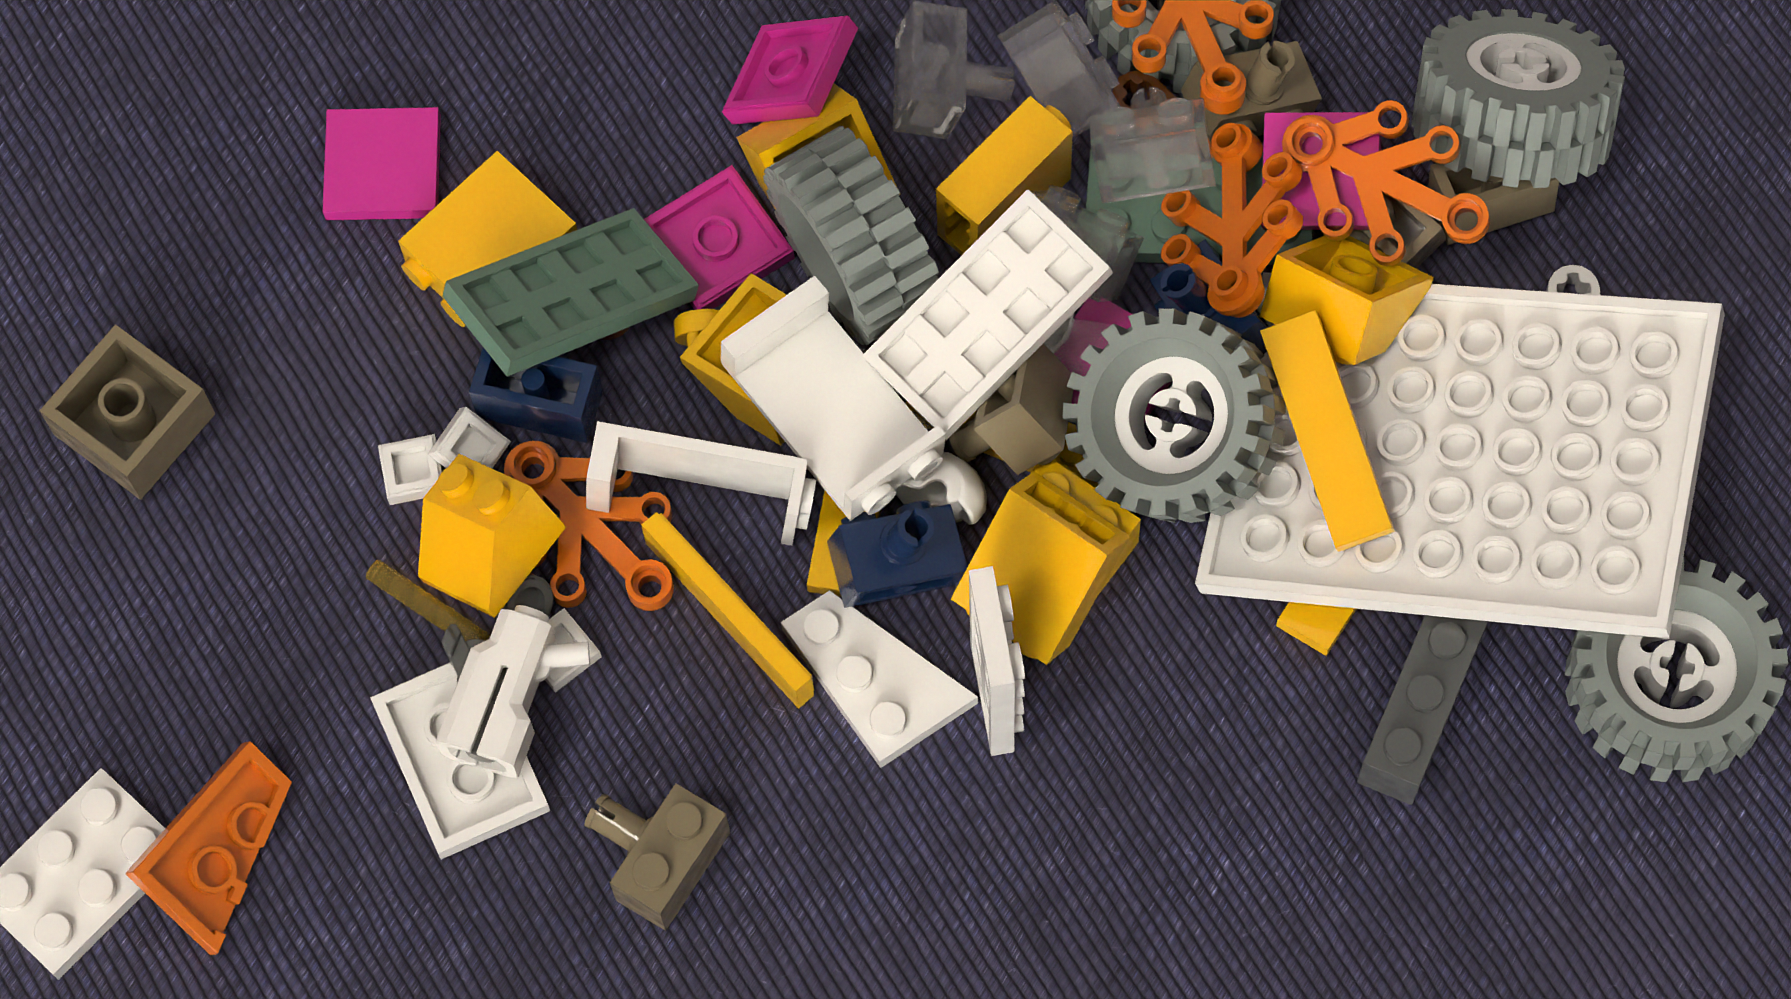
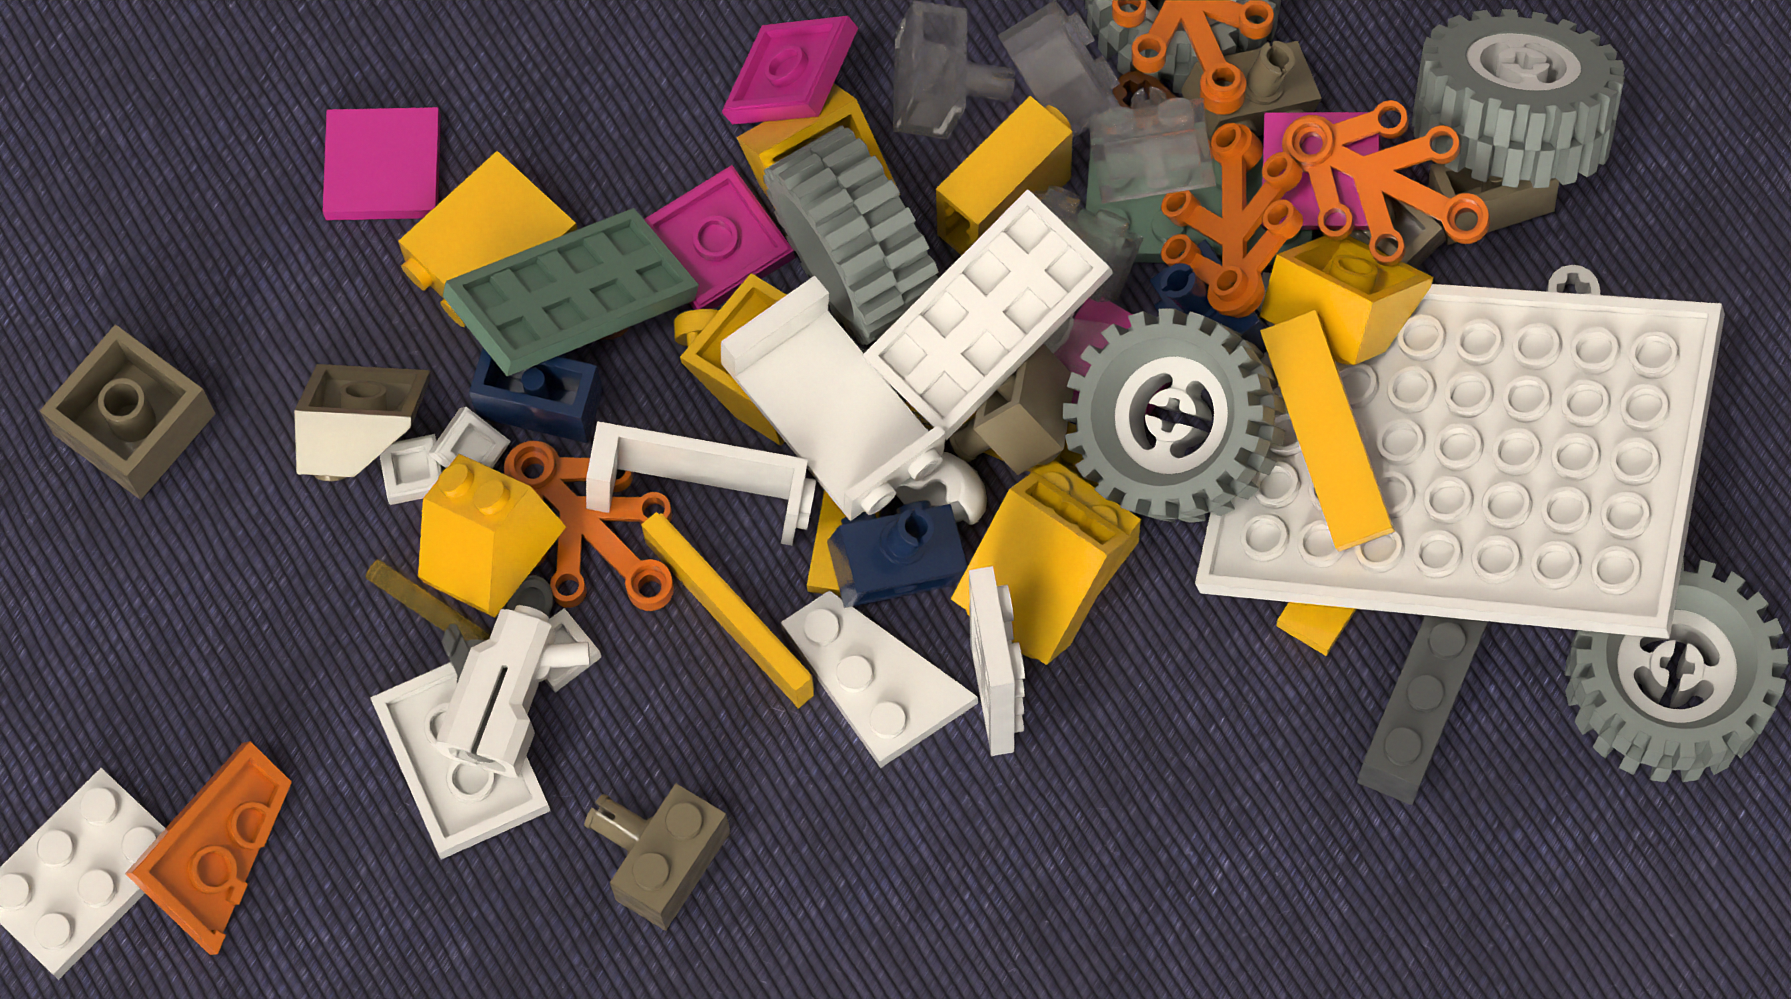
none -> slope [294,364,430,481]

